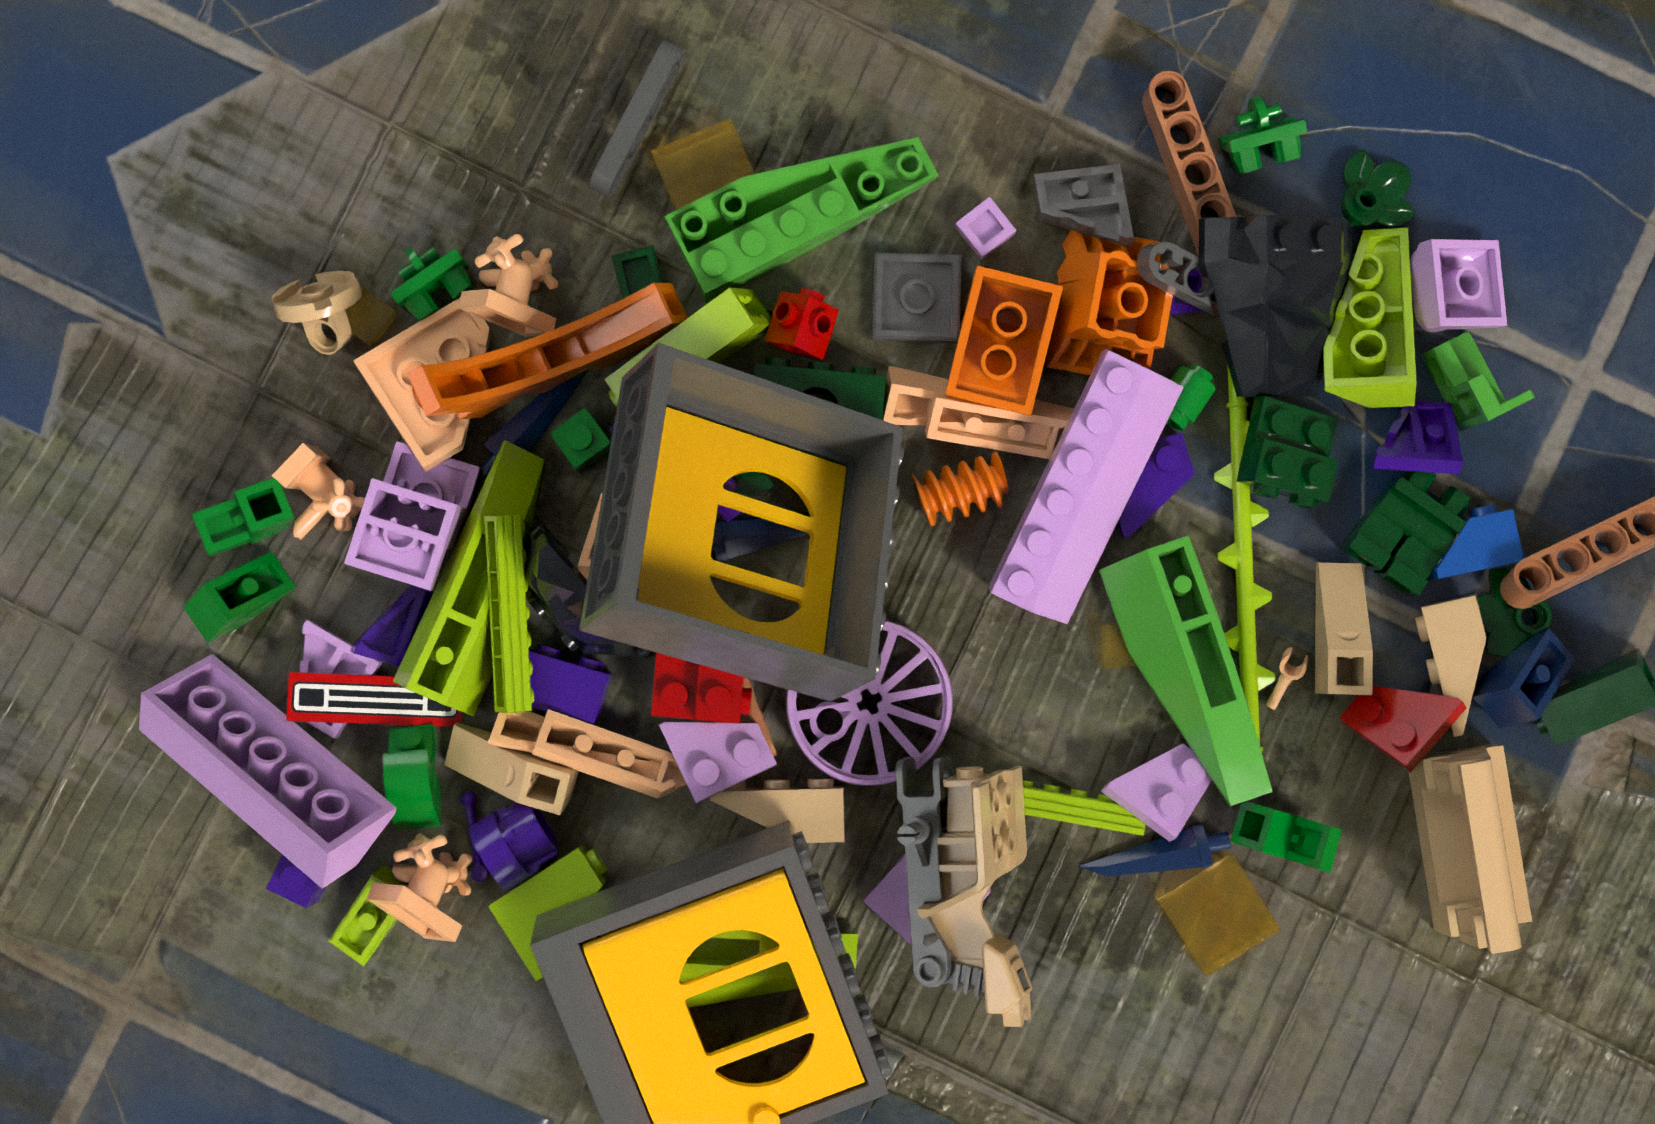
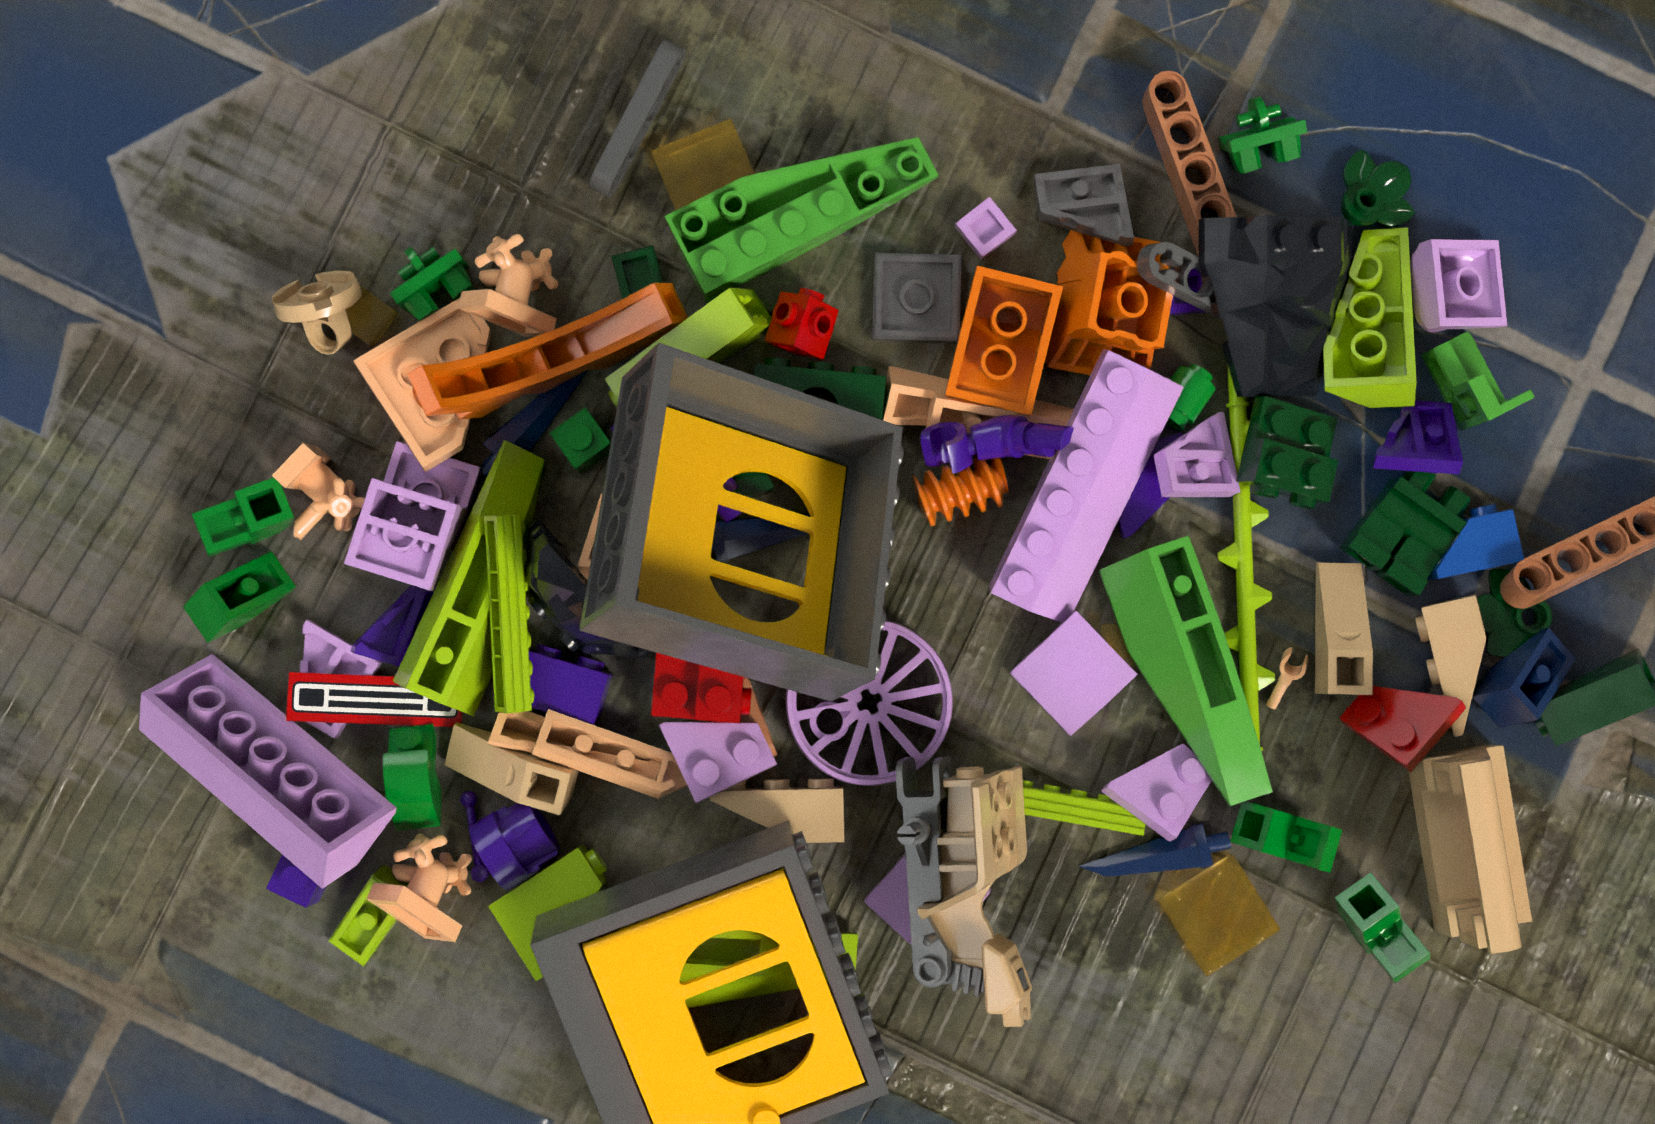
none -> dark purple piece [920,415,1074,474]
none -> lavender slope [1009,611,1137,736]
none -> lavender wing [1154,412,1241,497]
none -> green brick [1335,872,1431,984]

